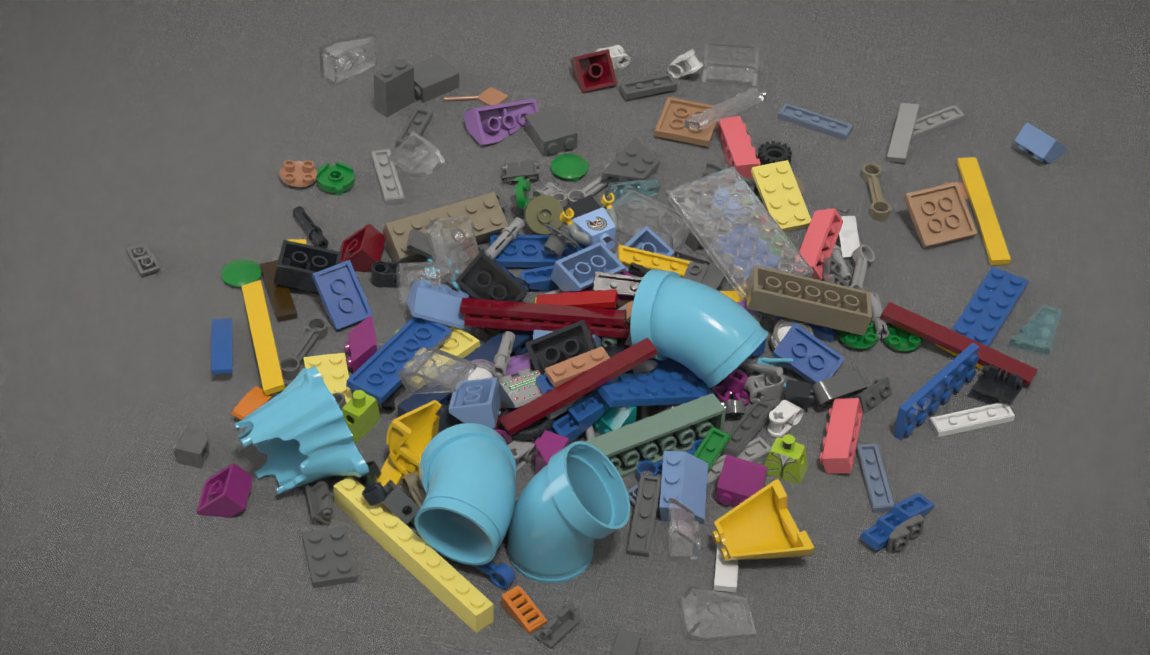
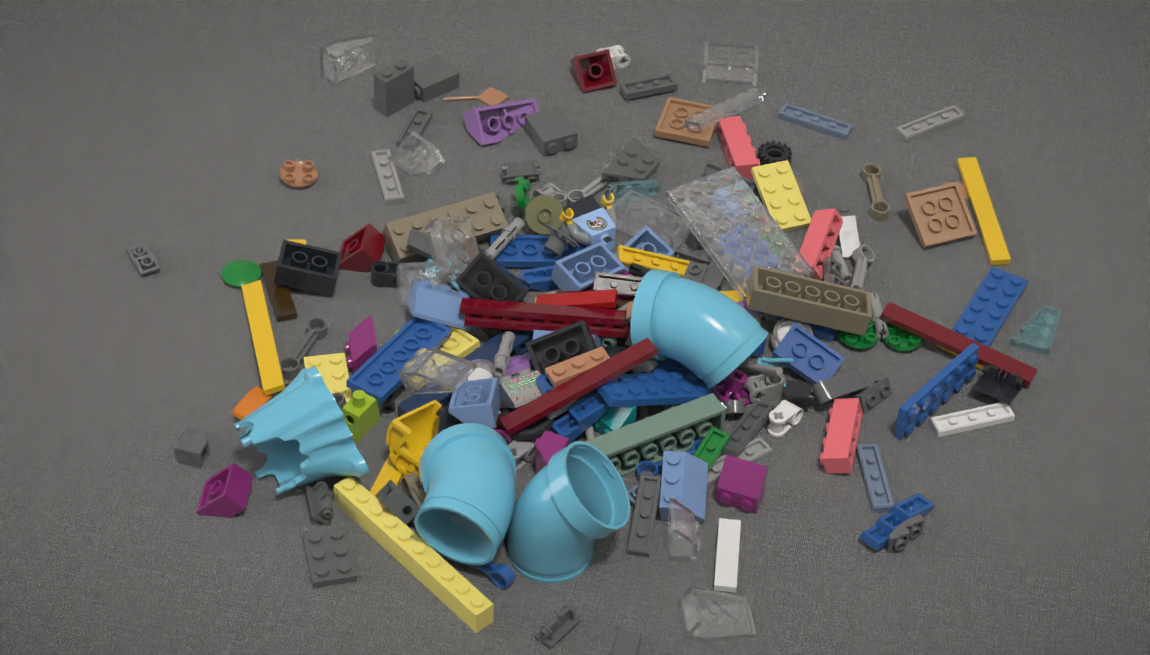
blue slope [211,318,233,374] -> none
black pin [293,206,329,249] -> none
blue plate [311,260,373,331] -> none
green plate [317,162,355,196] -> none
black piece [359,461,387,506] -> none
orange slope [501,585,547,634] -> none
green dish [551,154,589,182] -> none
white piece [668,50,703,78] -> none
yellow cone [712,479,814,562] -> none
lime torso [764,434,807,485] -> none
light grey tile [887,103,920,163] -> none
medium blue slope [1014,122,1068,163] -> none

